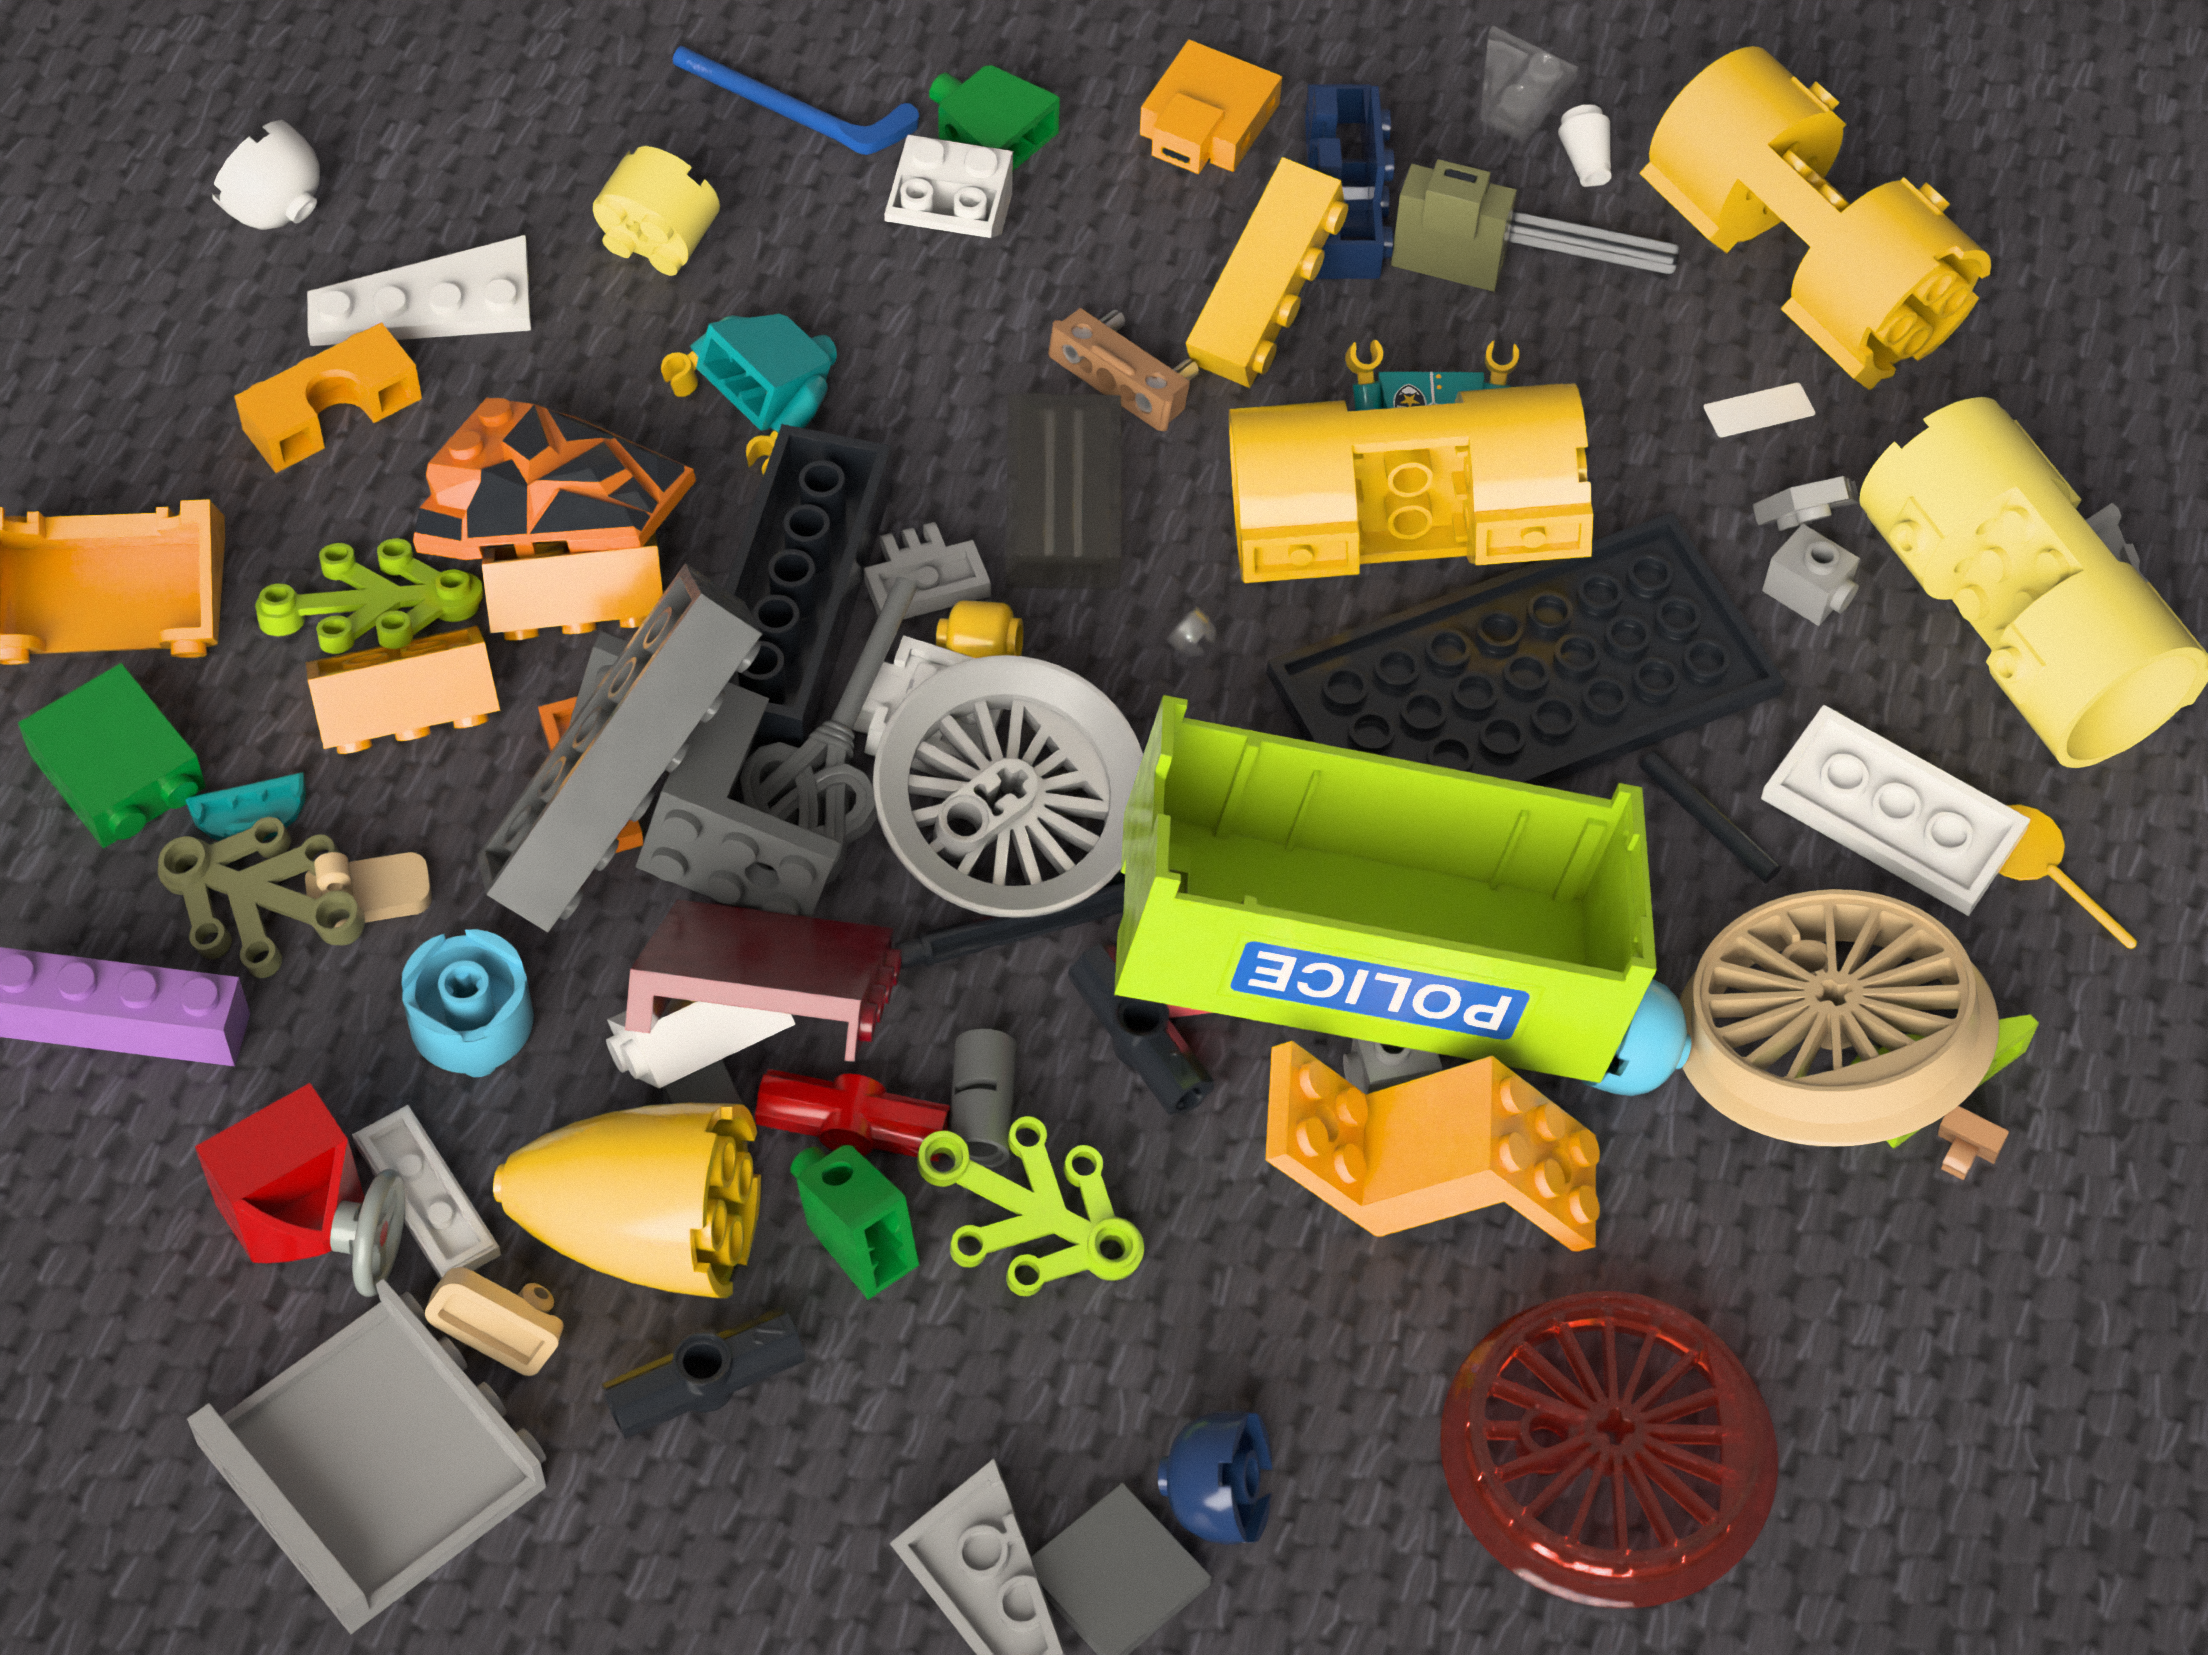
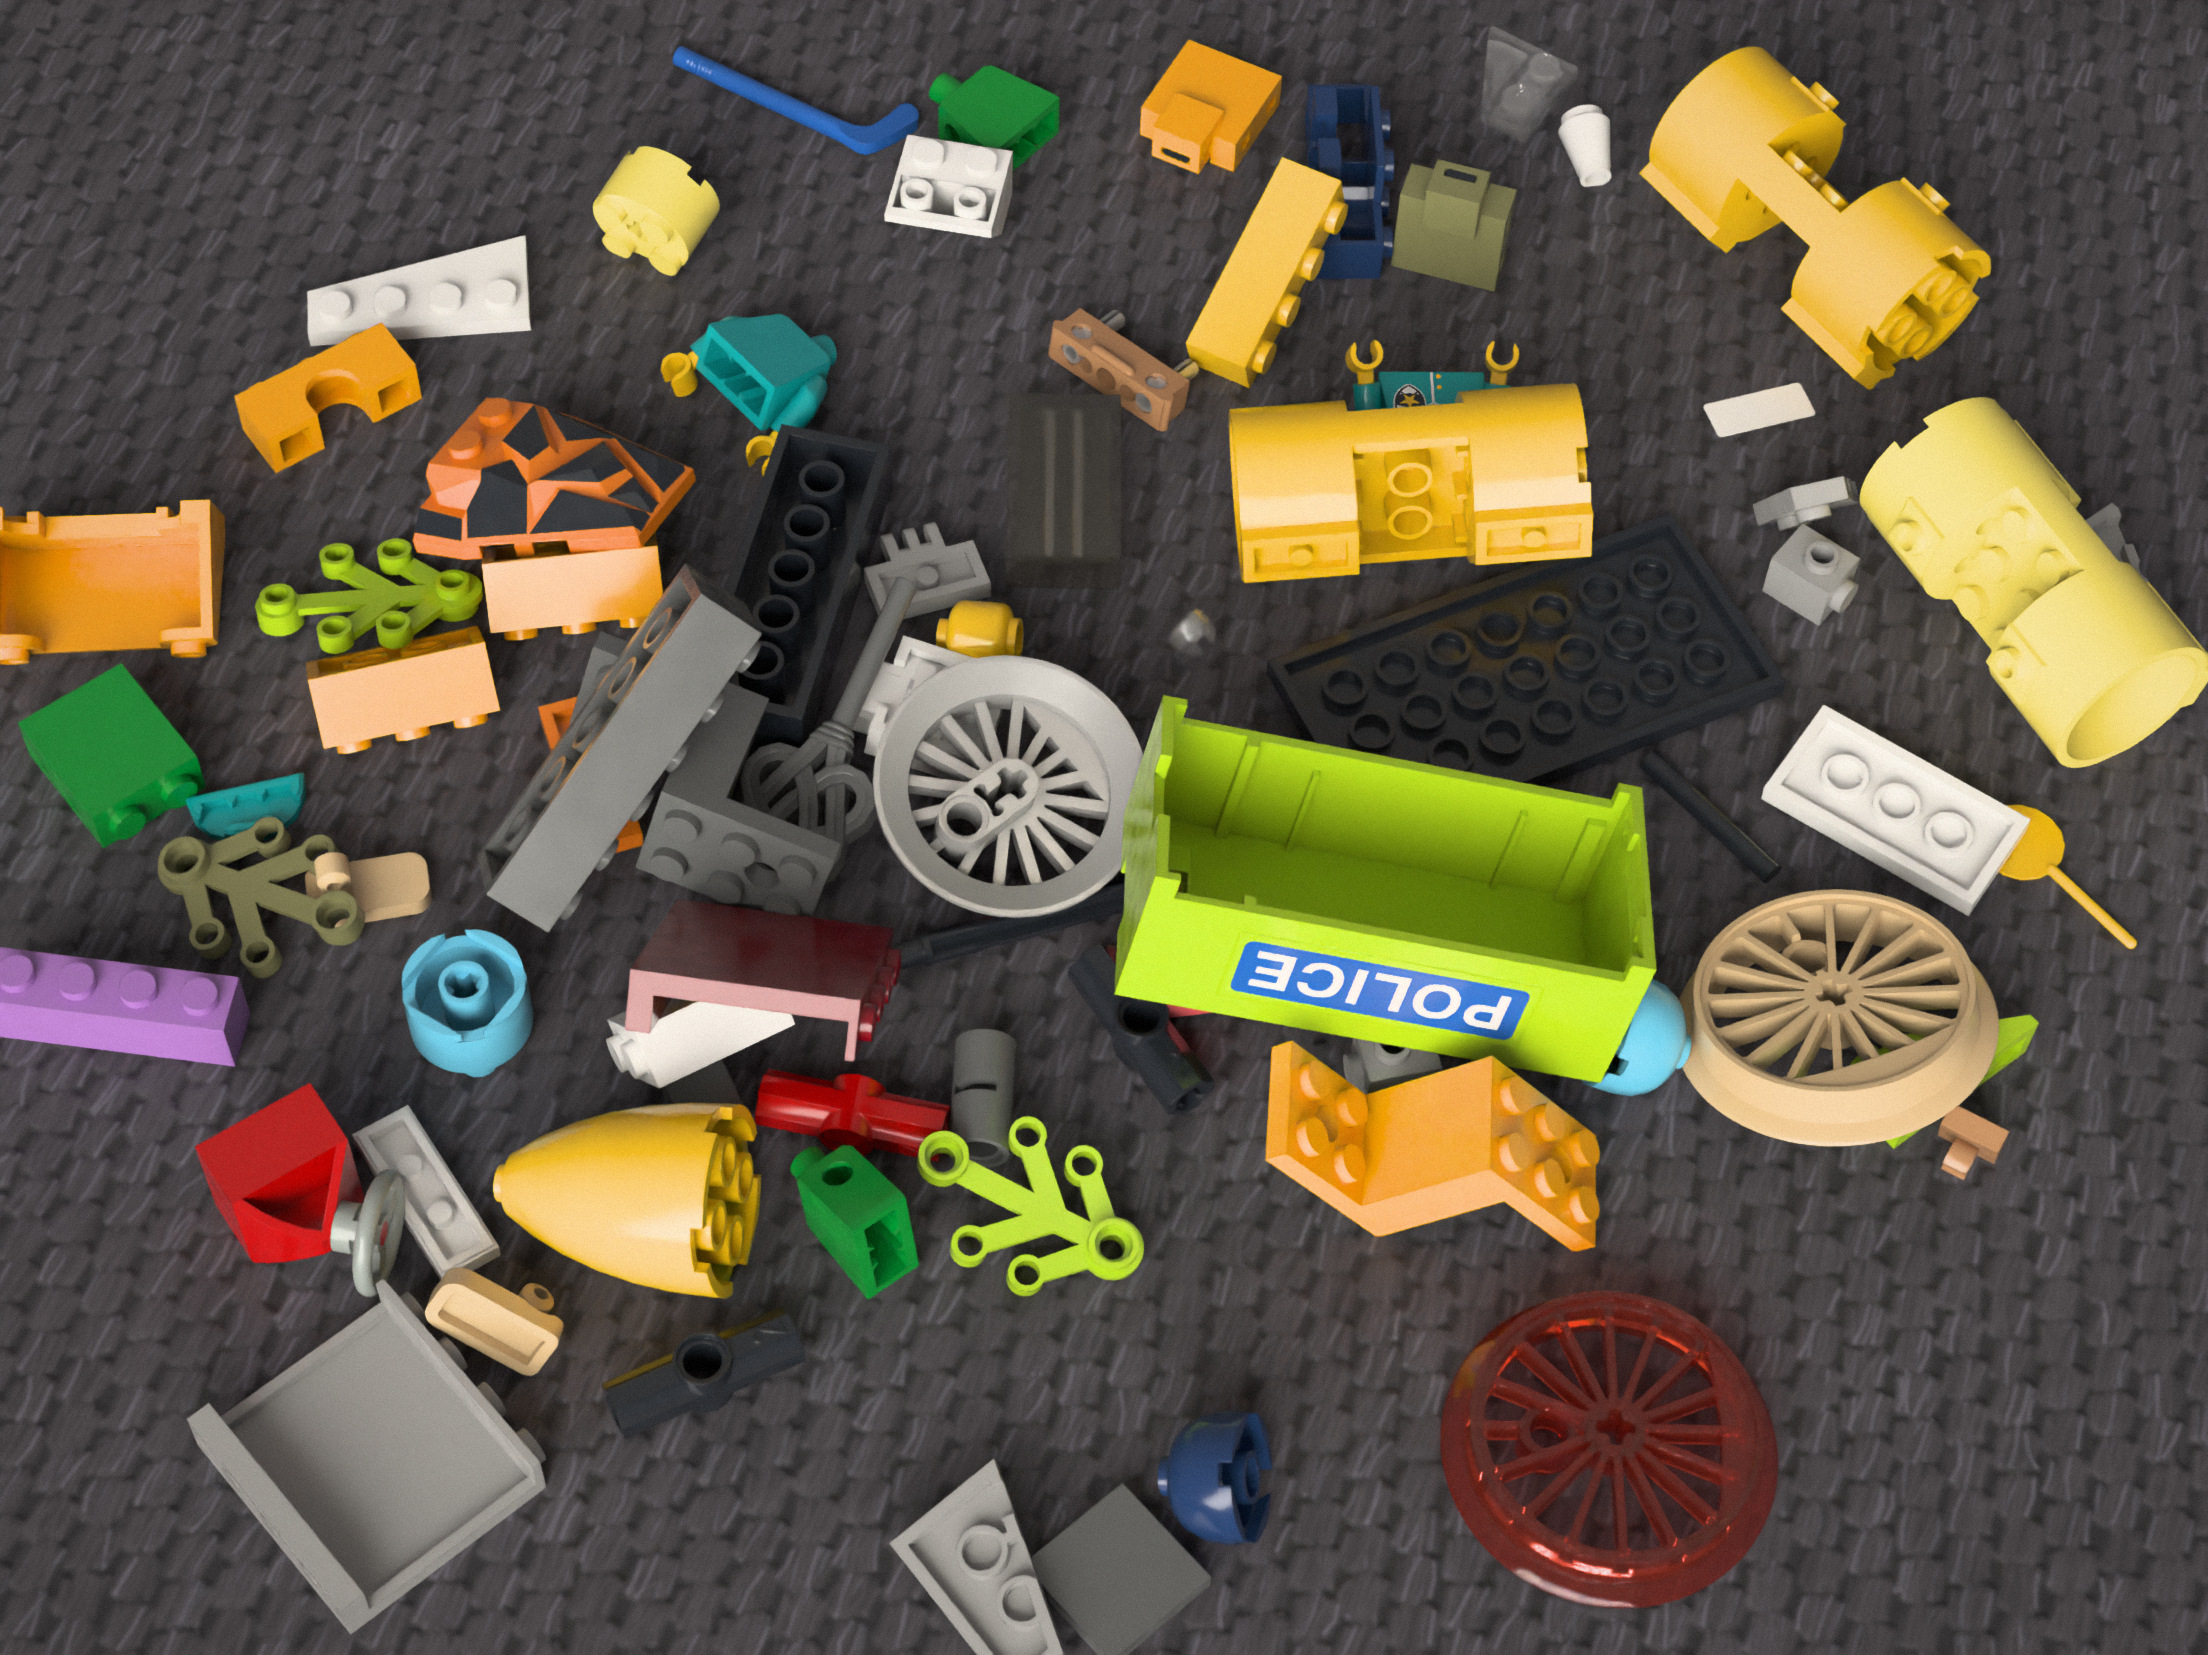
white cylinder [212,120,320,230] -> none
axle [1508,210,1680,275] -> none

